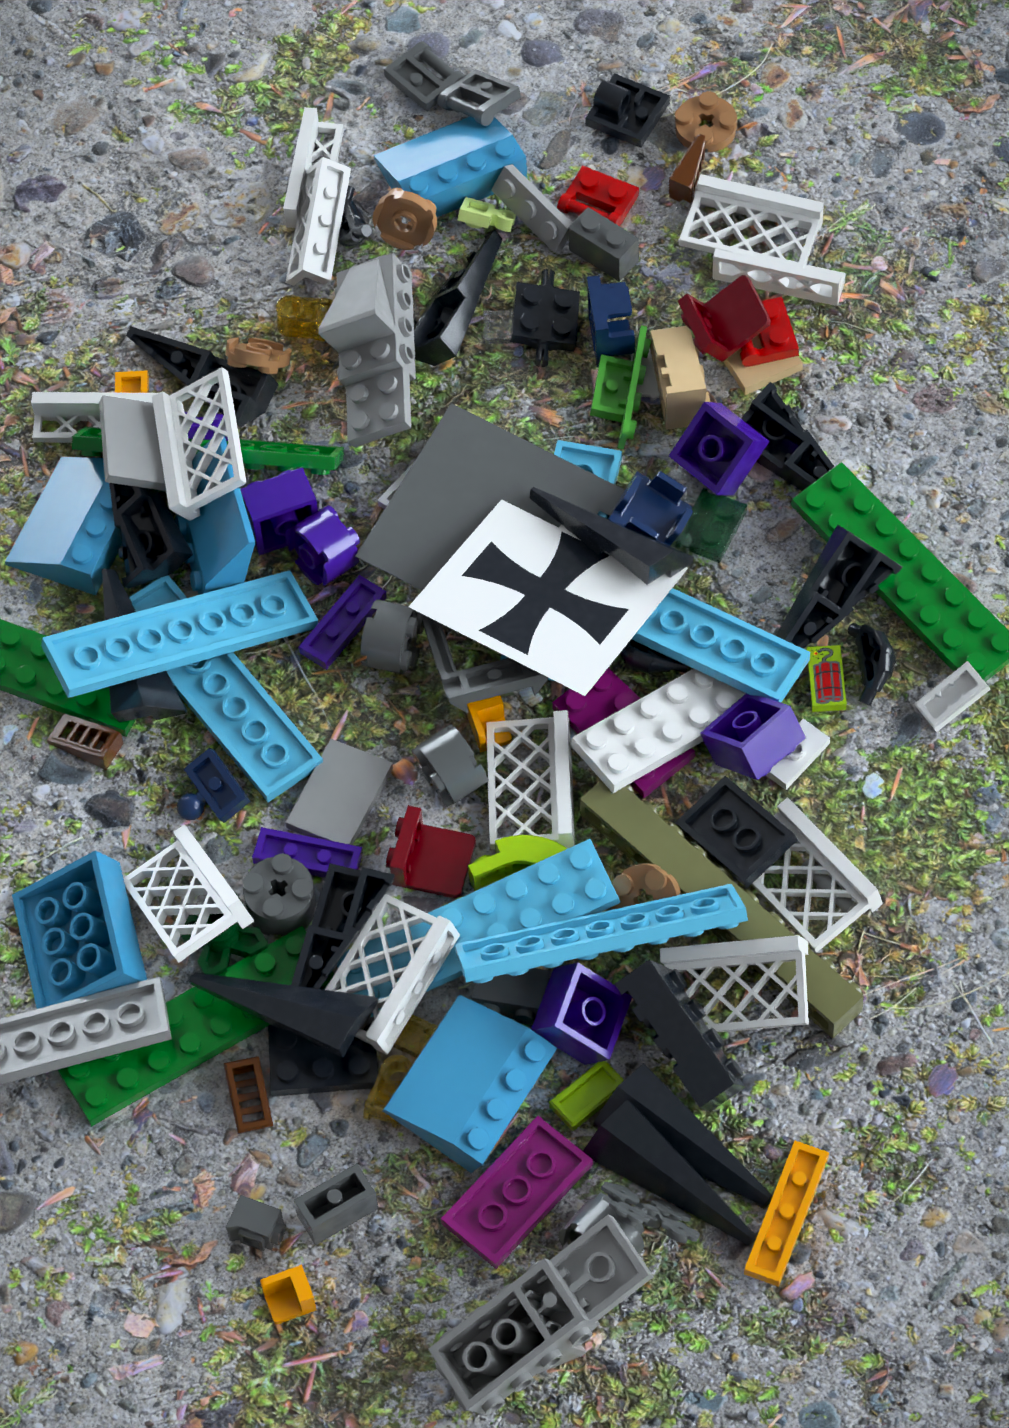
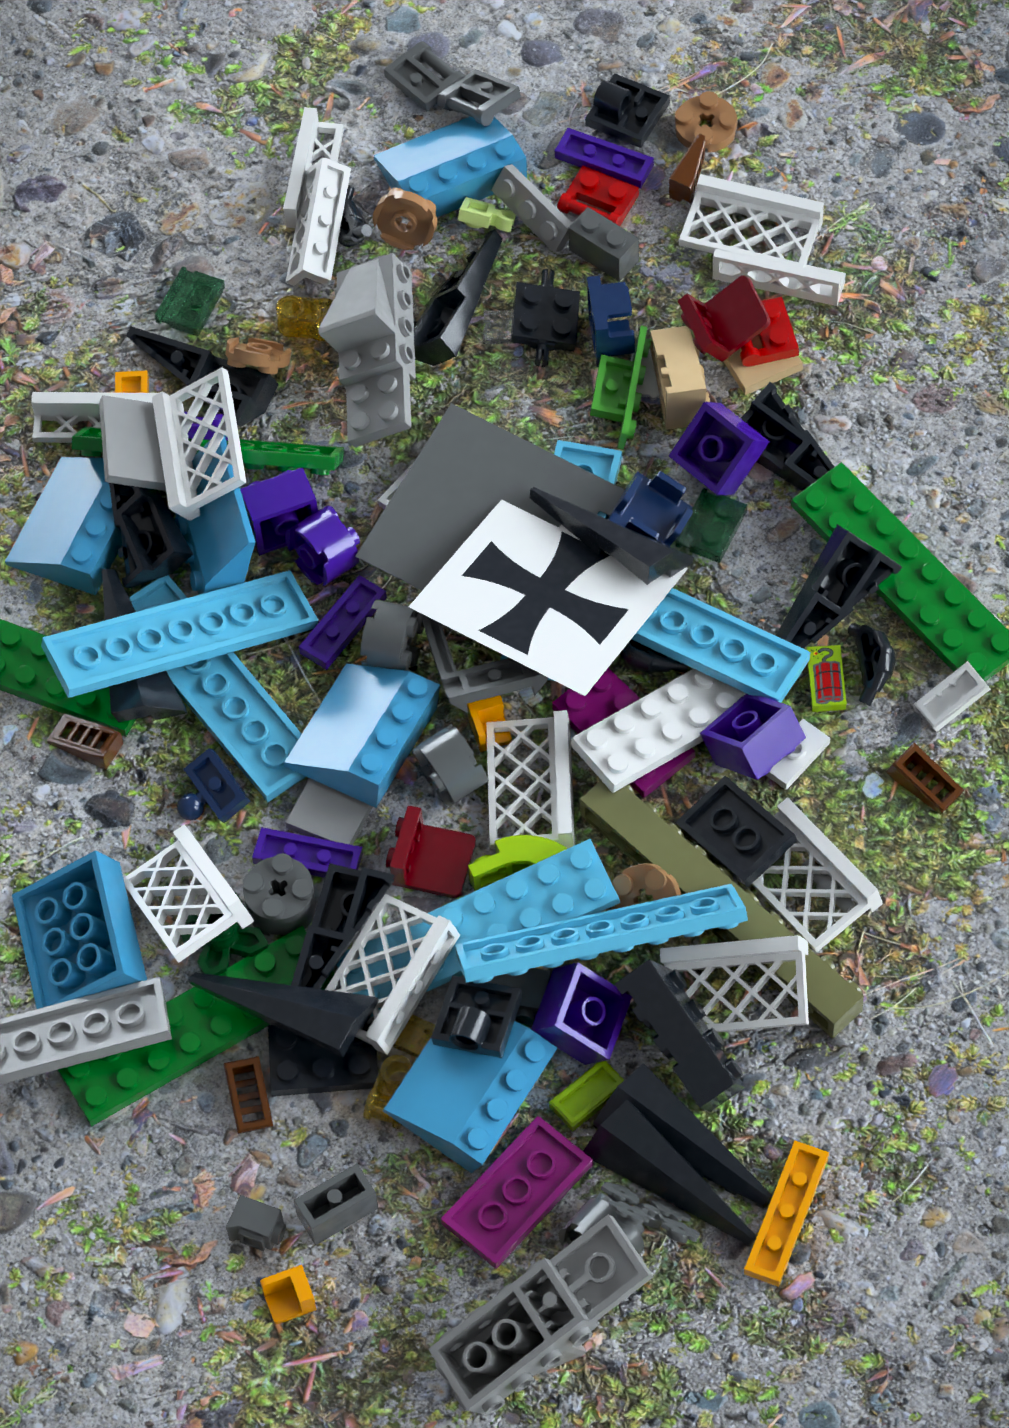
none -> clear green plate [155,266,225,337]
none -> dark azure slope [284,663,440,808]
none -> black plate [431,976,523,1058]
none -> dark purple plate [555,128,654,189]
none -> reddish brown slope [886,743,964,815]

